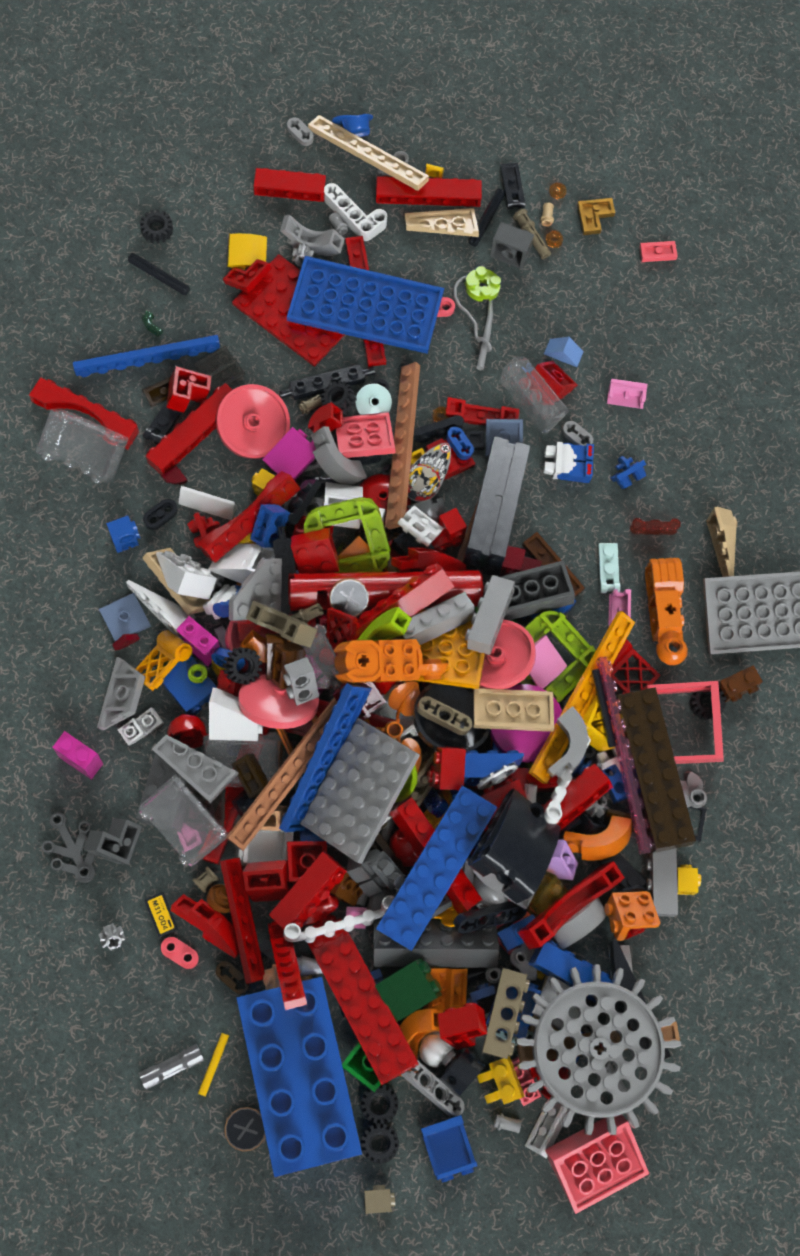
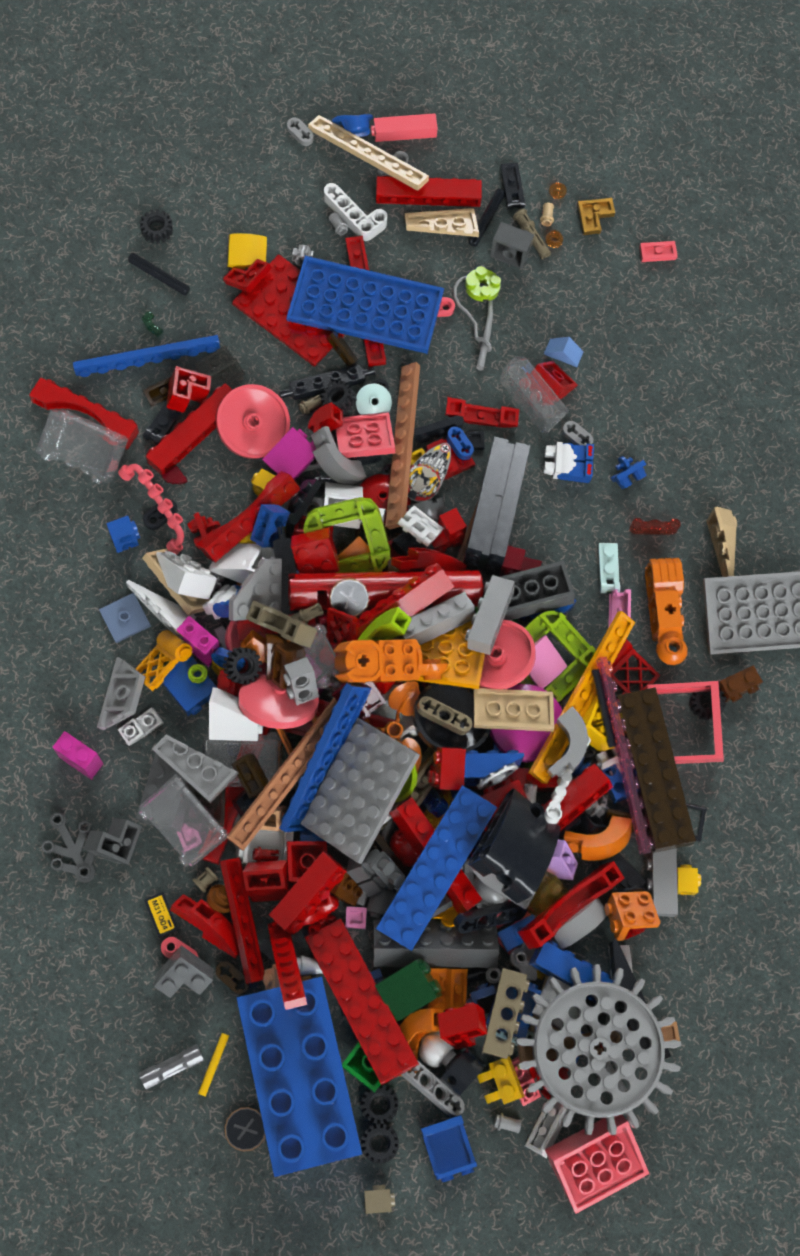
light grey gear [98,923,126,950] -> none
dark red tile [112,633,140,651] -> none
red cylinder [167,714,208,748] -> none
white slope [179,486,236,520] -> none
red brick [254,168,326,202] -> none
light grey arch [280,215,345,256] -> none
white bar [283,895,394,943] -> none
yellow slope [425,164,444,179] -> none
clear orange plate [432,406,450,422] -> none
sand blue plate [485,419,523,456] -> none
reddish brown plate [522,532,585,597] -> none
bright pink hinge [607,379,647,409] -> none
light grey plate [680,772,707,808] -> none
none -> coral bar [118,464,184,555]
none -> dark grey brick [154,945,214,998]
none -> red pin [252,846,279,862]
none -> dark brown slope [327,331,358,367]
none -> coral brick [371,113,438,142]

